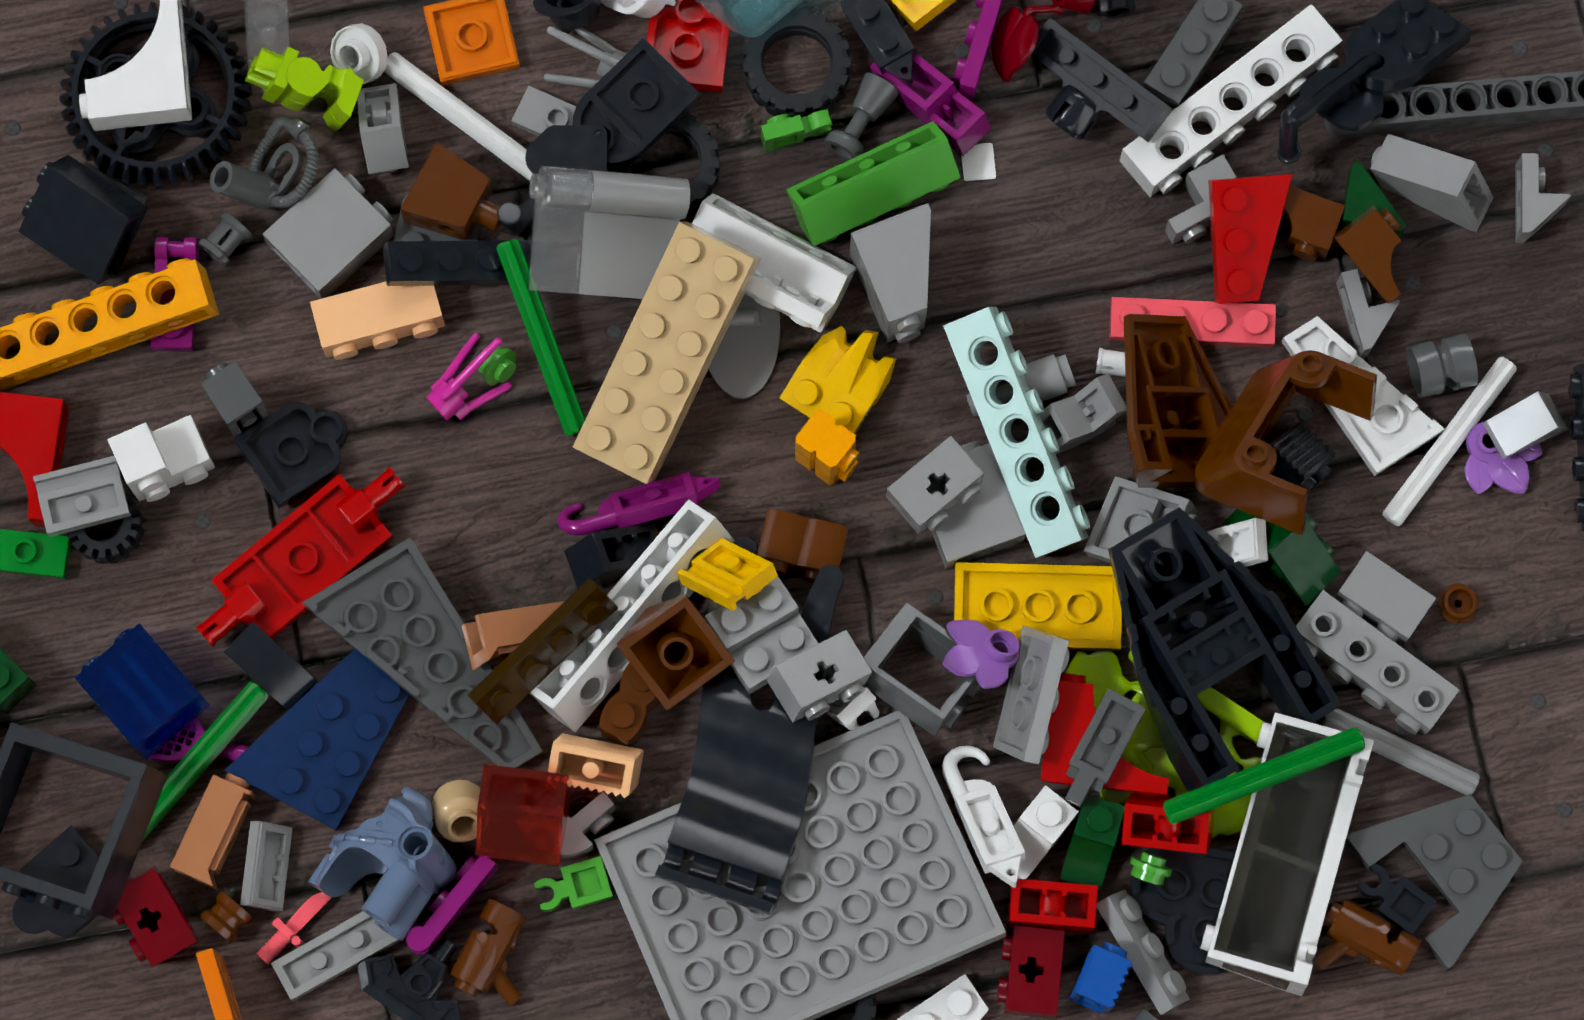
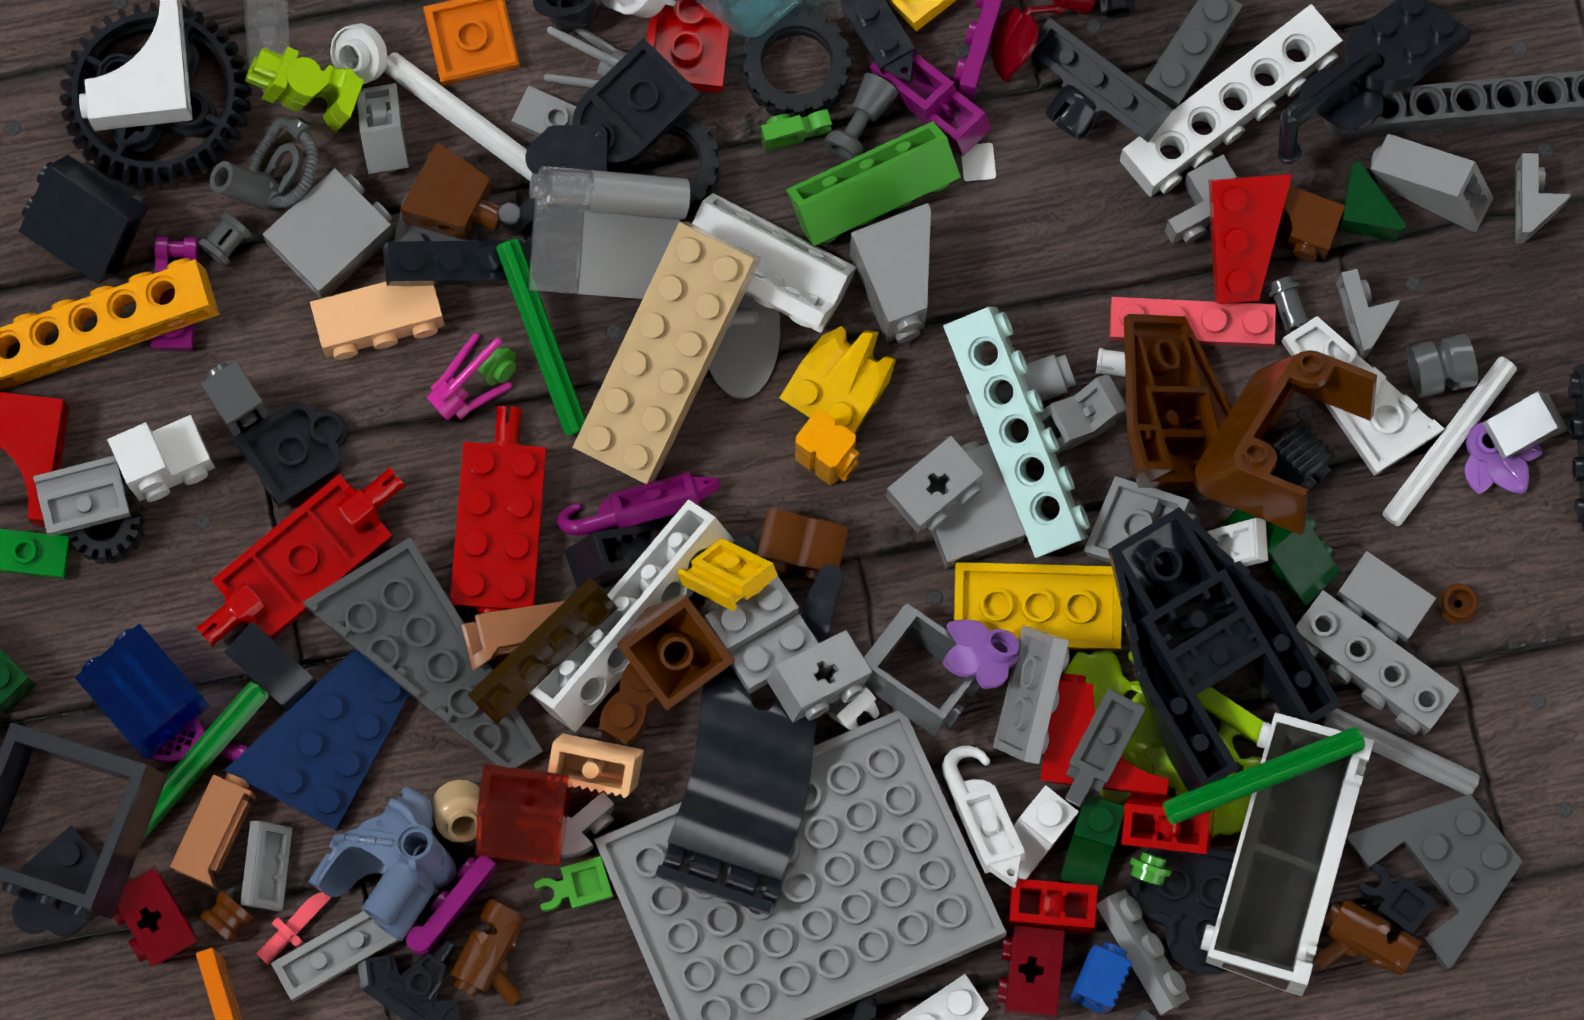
reddish brown arch [1334,205,1401,304] -> none
none -> red plate [450,406,547,615]
none -> dark grey pin [1268,276,1310,331]

